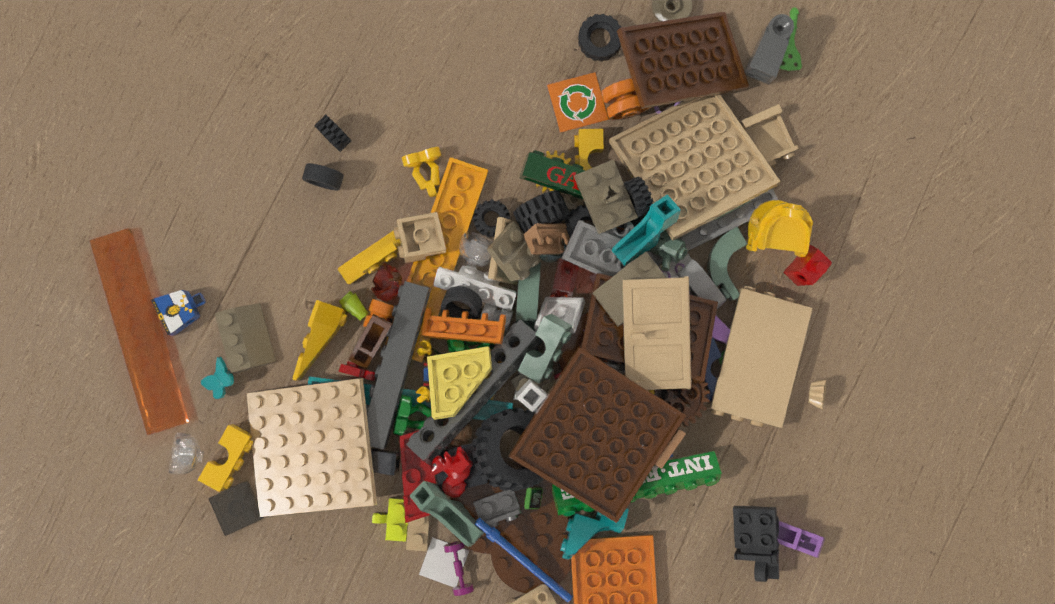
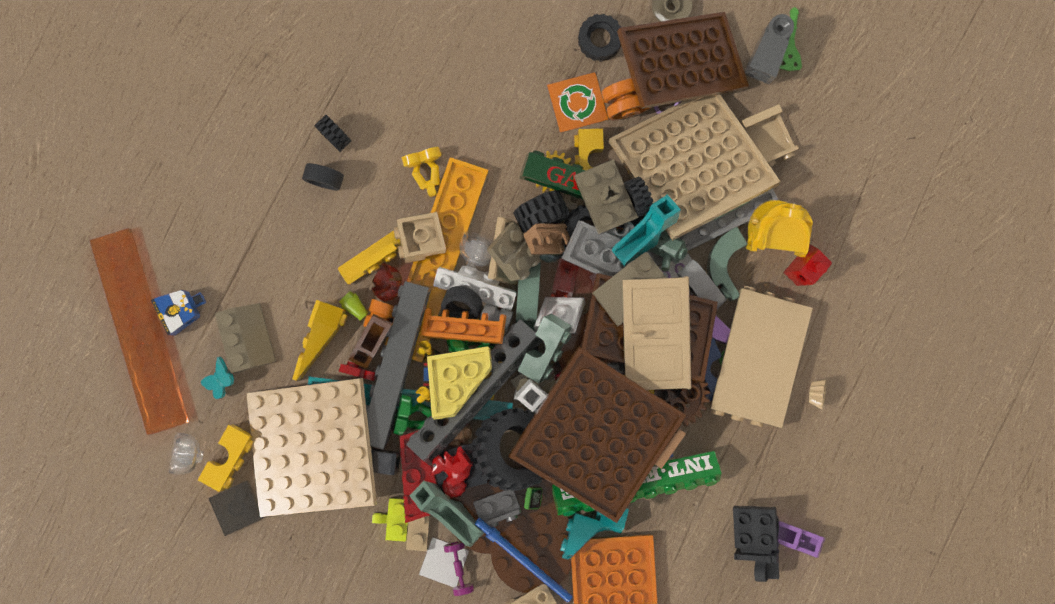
black tyre [473,199,510,238] -> none

